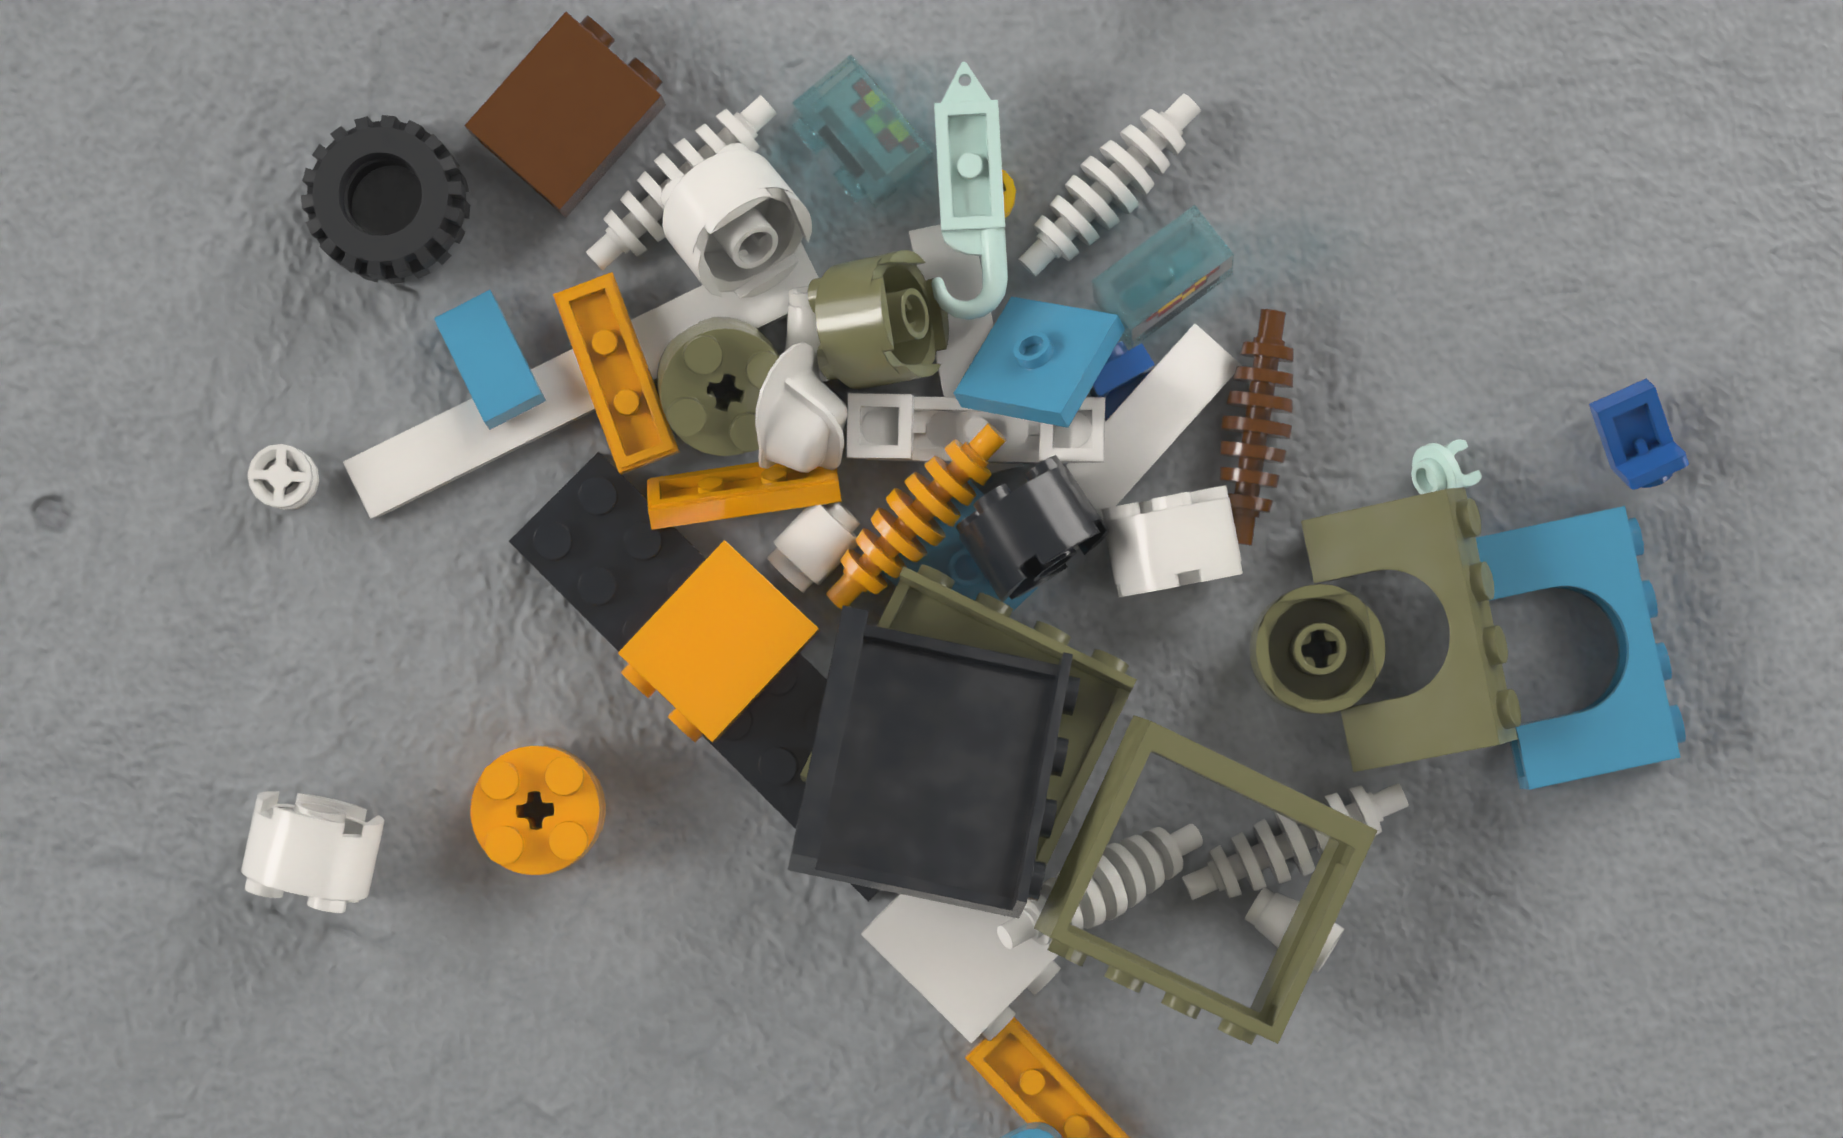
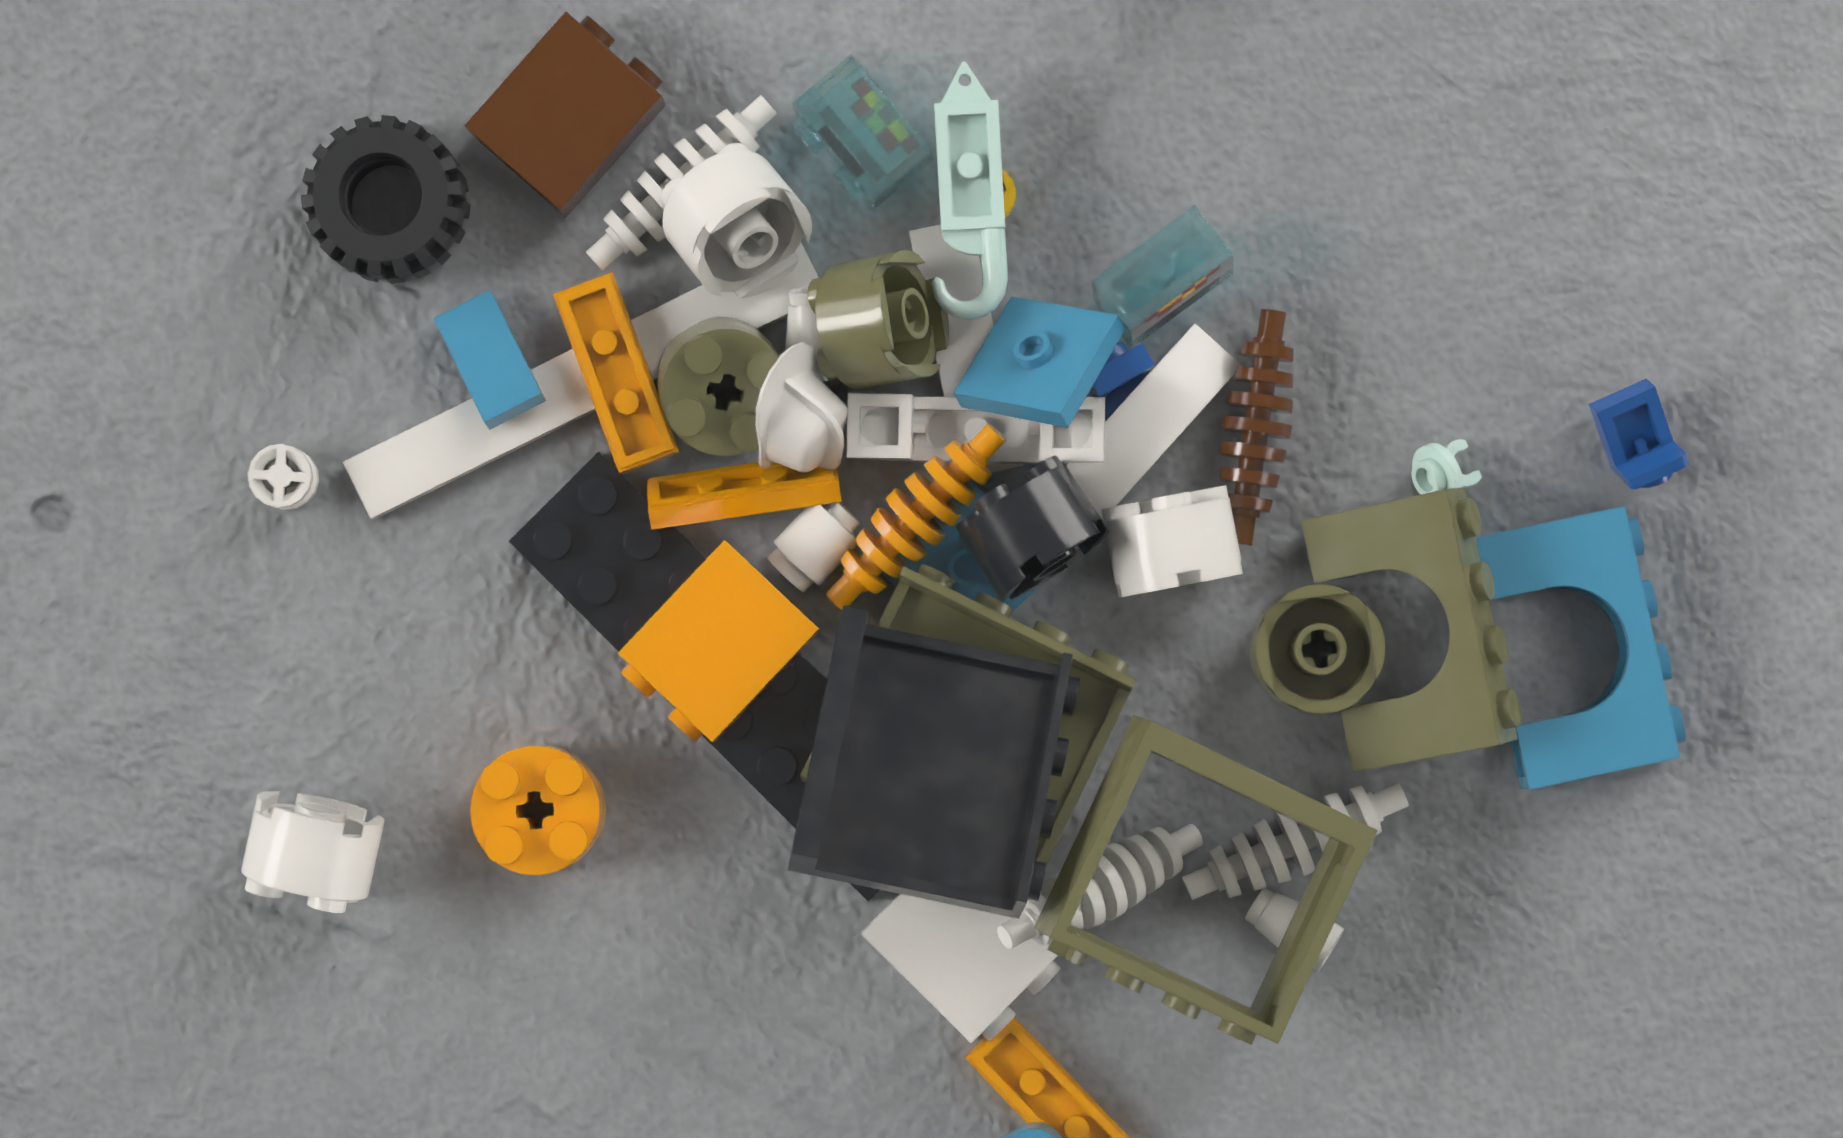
white piece [1018,93,1201,277] -> none

